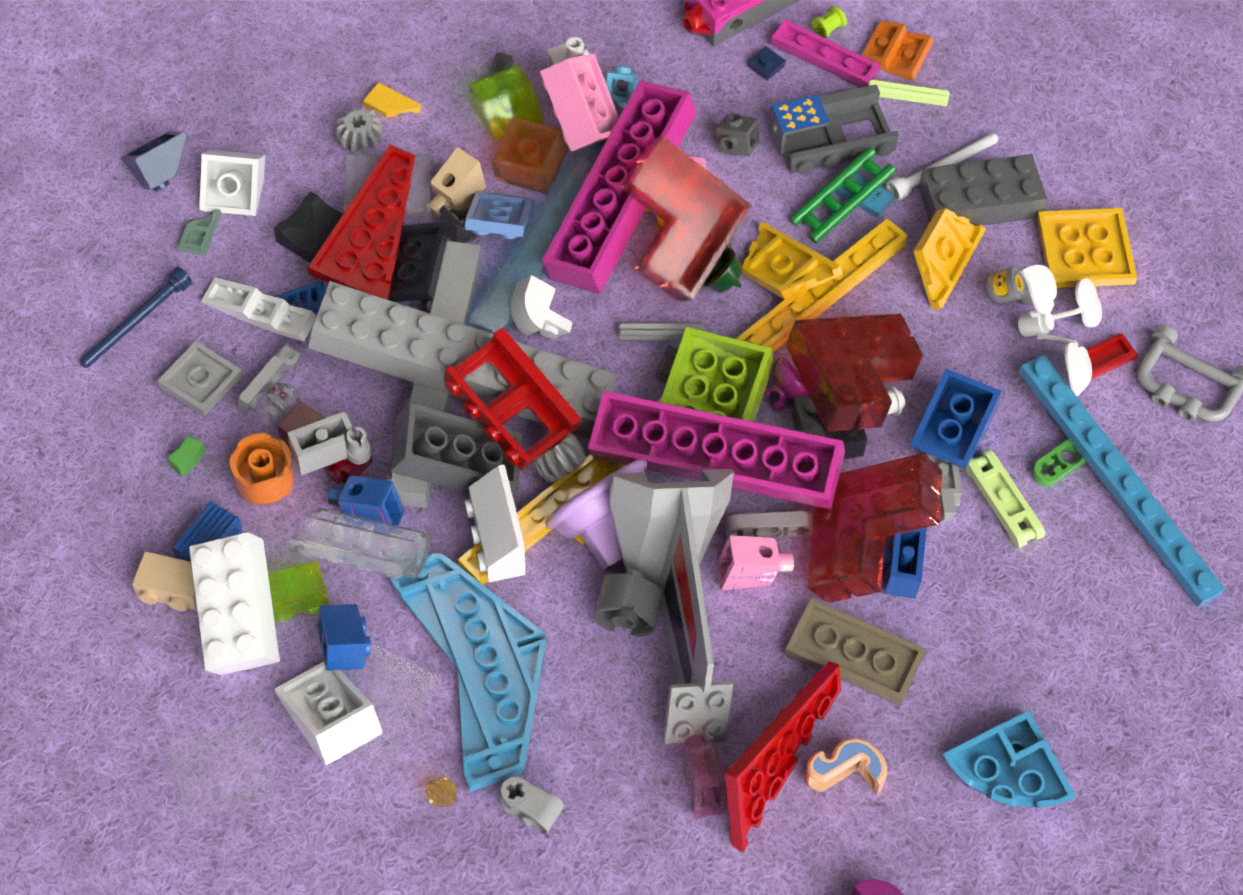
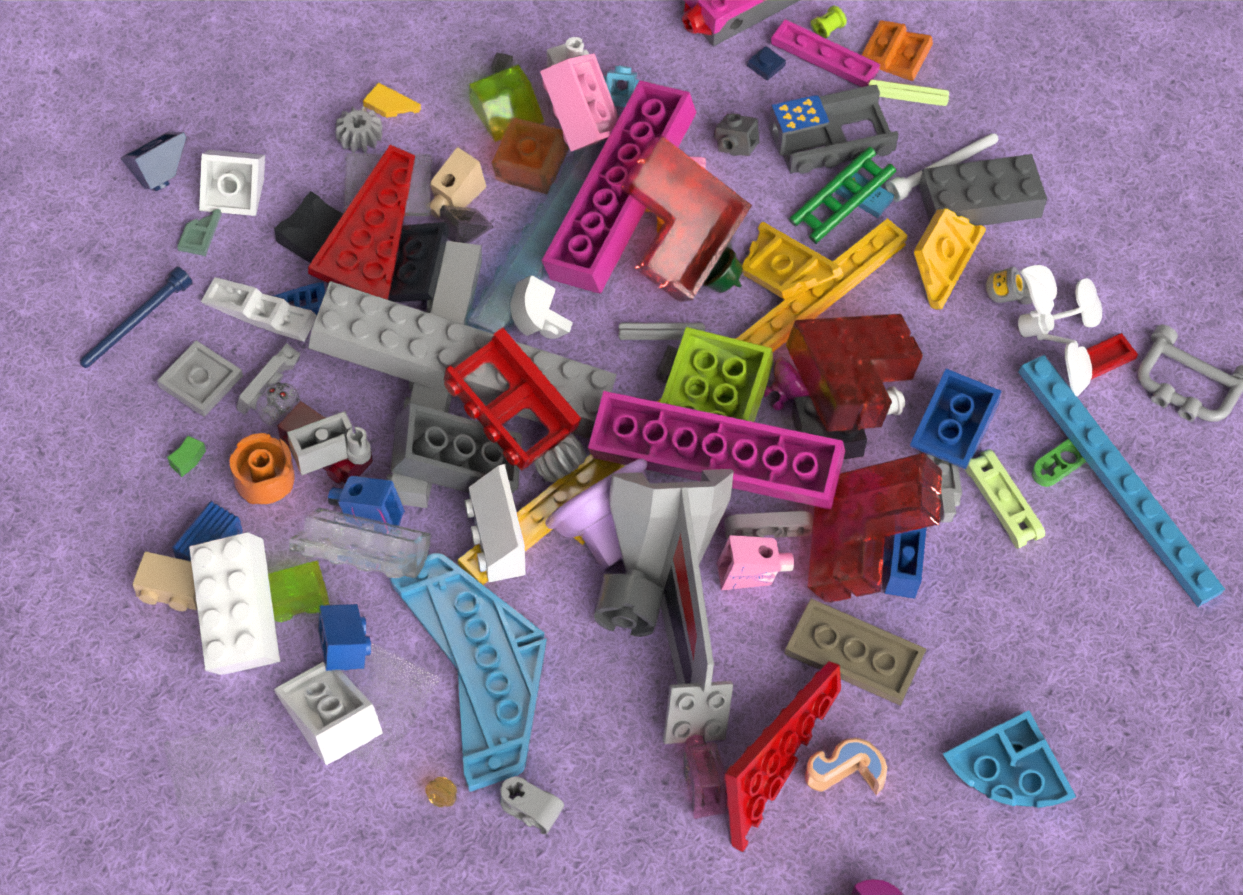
medium blue plate [465,191,532,239] -> none
yellow plate [1037,208,1137,288] -> none

